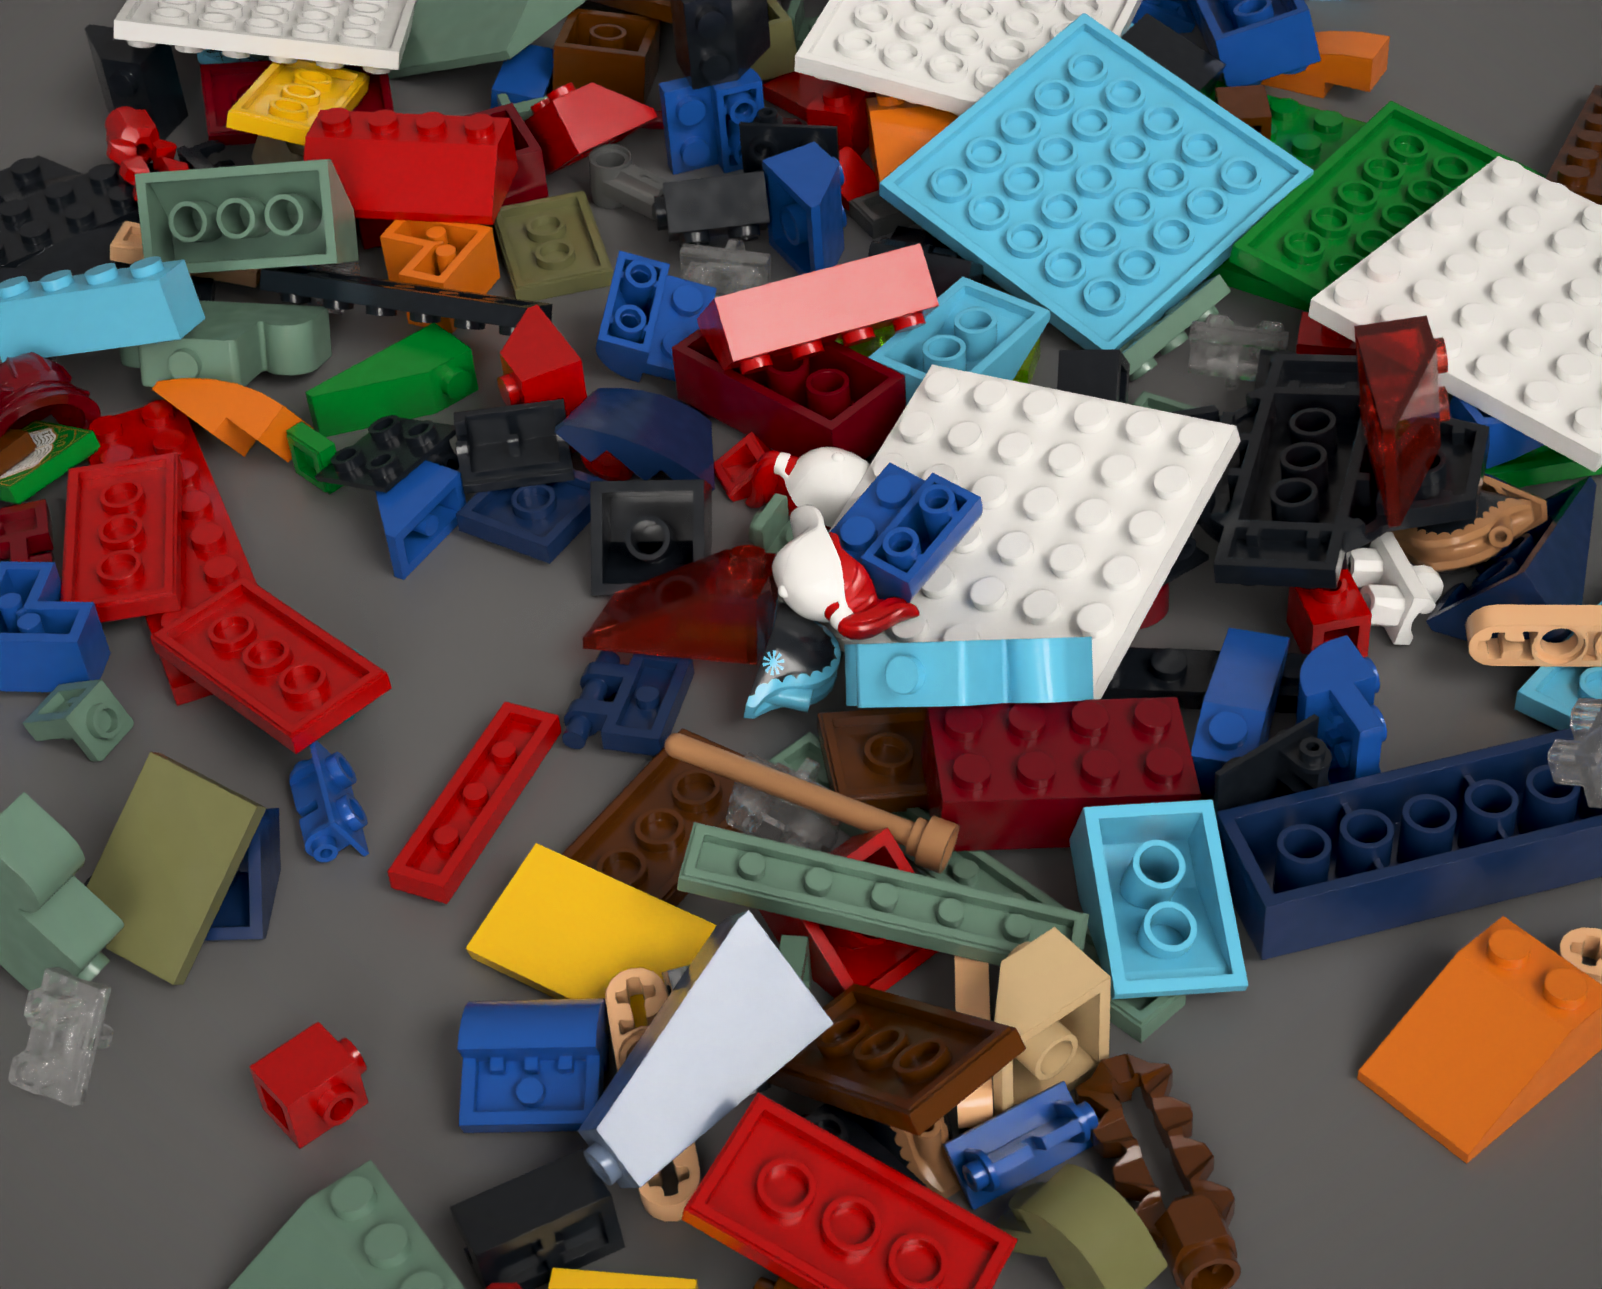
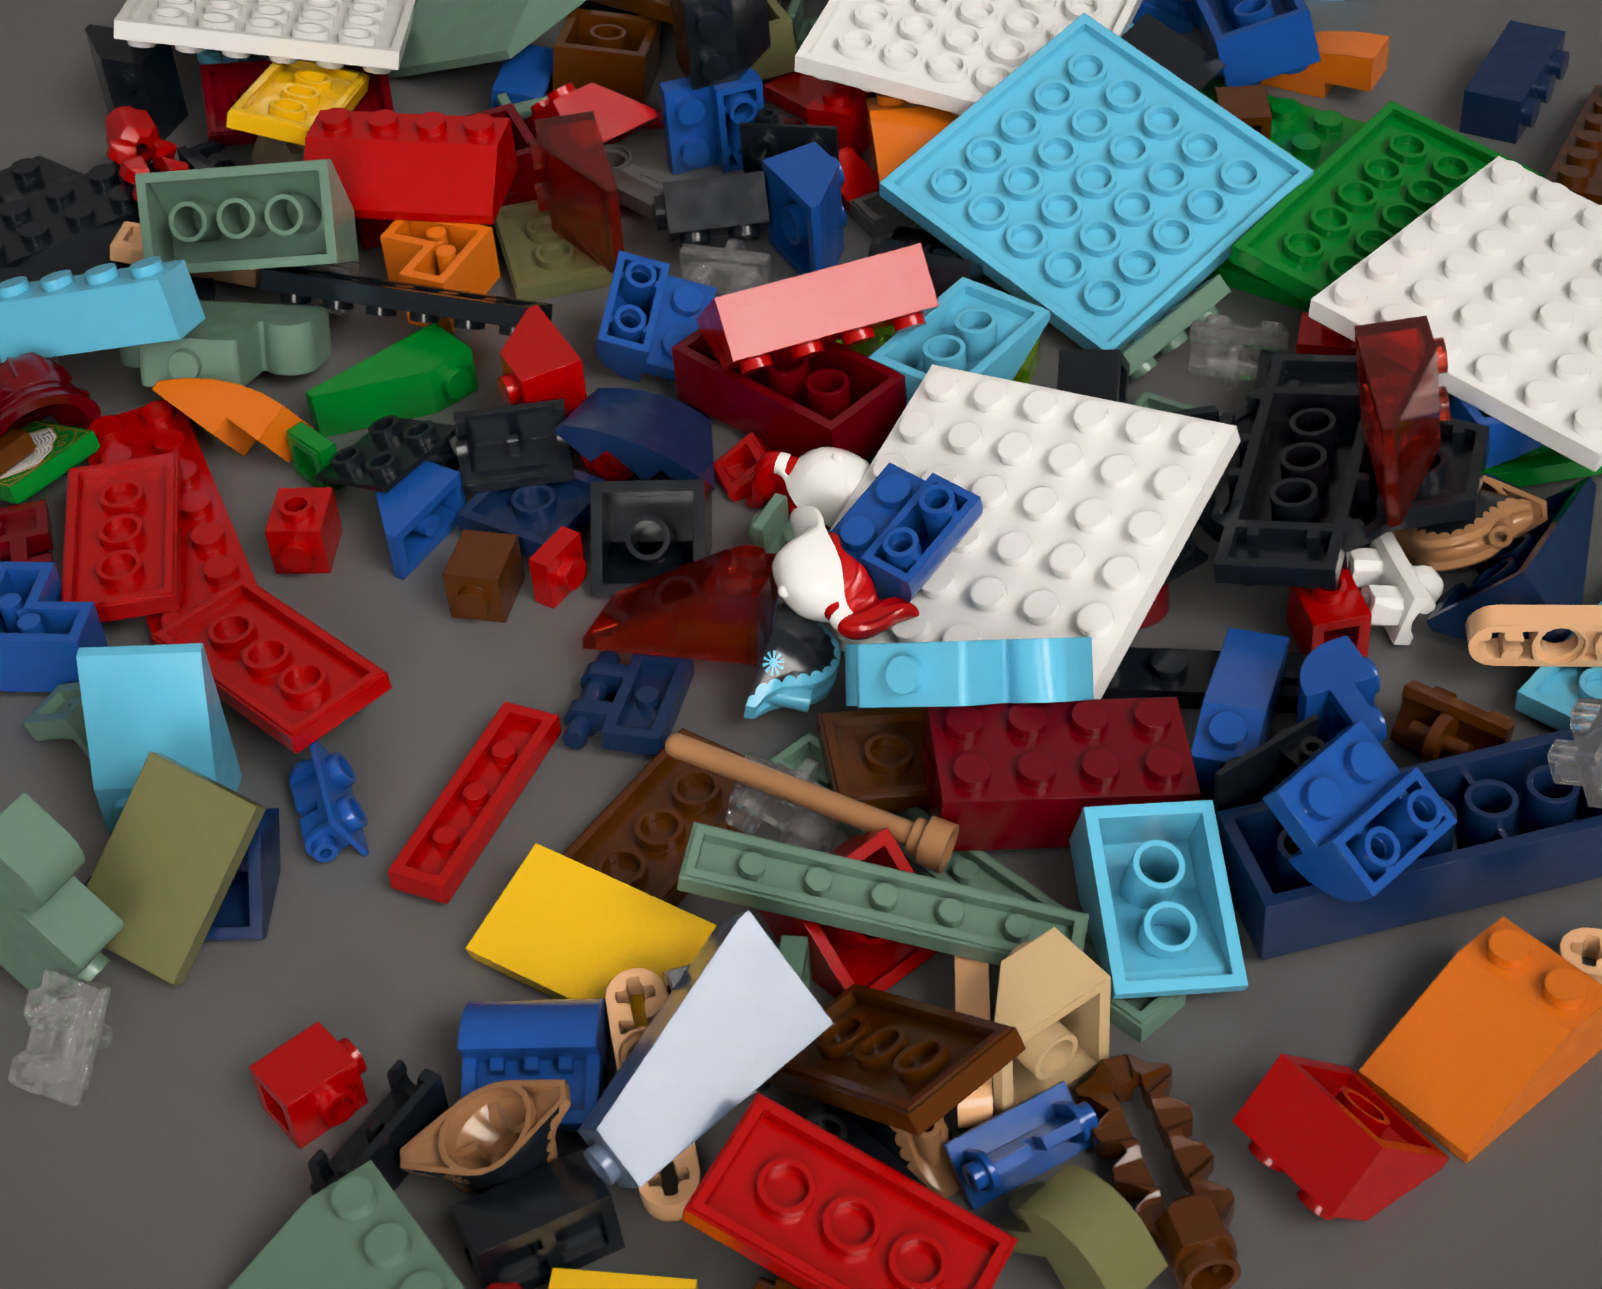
none -> medium azure slope [76,643,242,832]
none -> red brick [265,487,343,574]
none -> black hinge [308,1059,449,1195]
none -> medium nougat hat [400,1079,571,1192]
none -> reddish brown brick [442,529,525,623]
none -> clear red slope [528,111,624,274]
none -> red plate [528,526,587,609]
none -> red slope [1232,1053,1450,1221]
none -> blue brick [1262,719,1458,902]
none -> reddish brown hips [1389,679,1515,763]
none -> dark blue brick [1459,20,1570,144]

